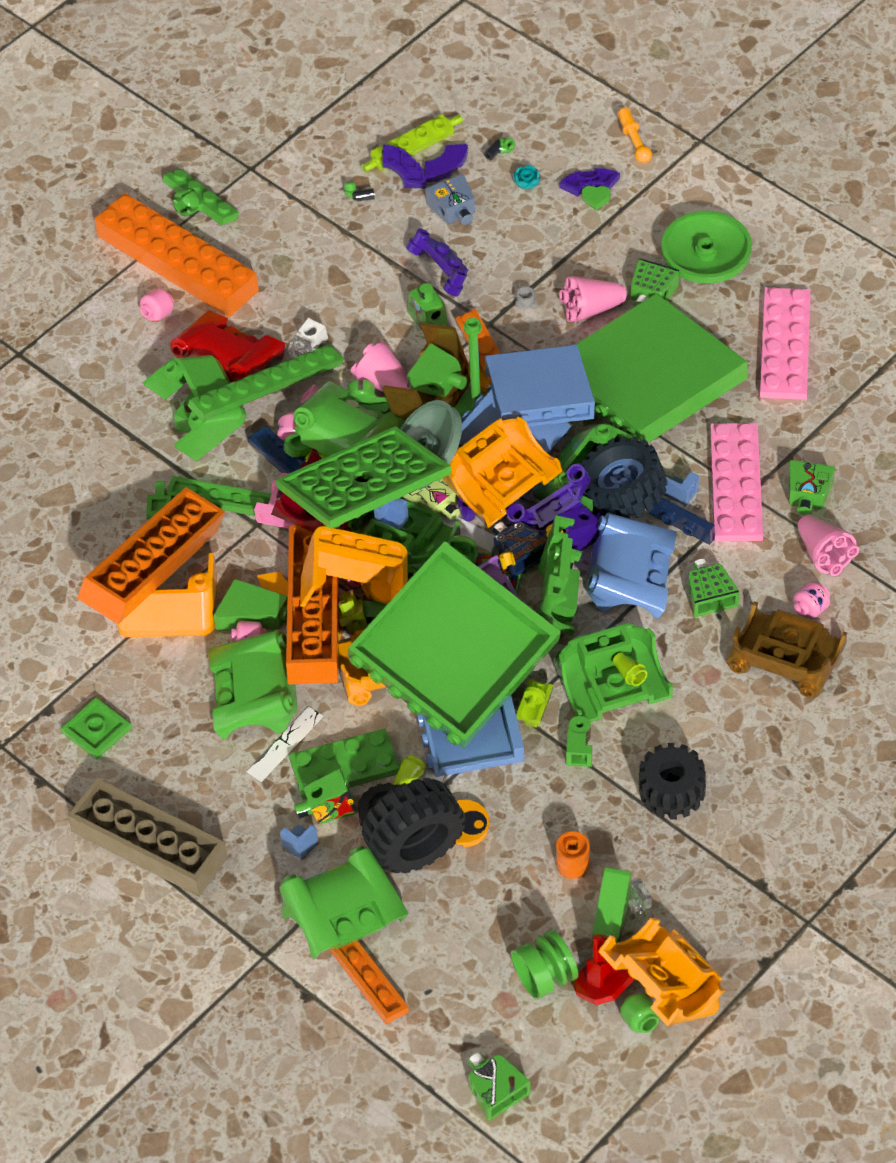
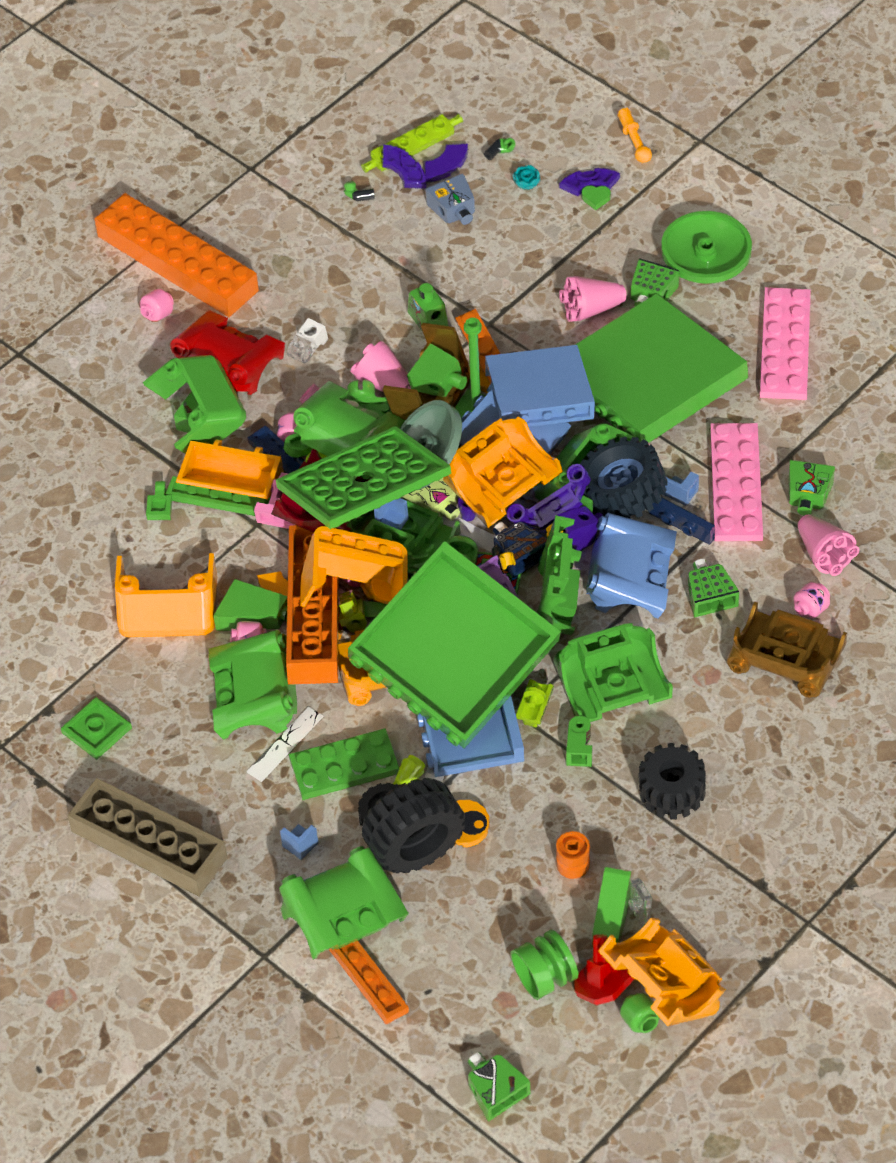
orange brick [77,487,225,624] -> none
bright green plate [163,169,239,226] -> none
bright green plate [188,344,344,421] -> none
bright green torso [294,769,358,824] -> none
dark purple plate [406,228,468,296] -> none
light grey plate [514,286,538,308] -> none
lime cone [612,652,647,686] -> none
none -> light orange piece [176,439,284,499]

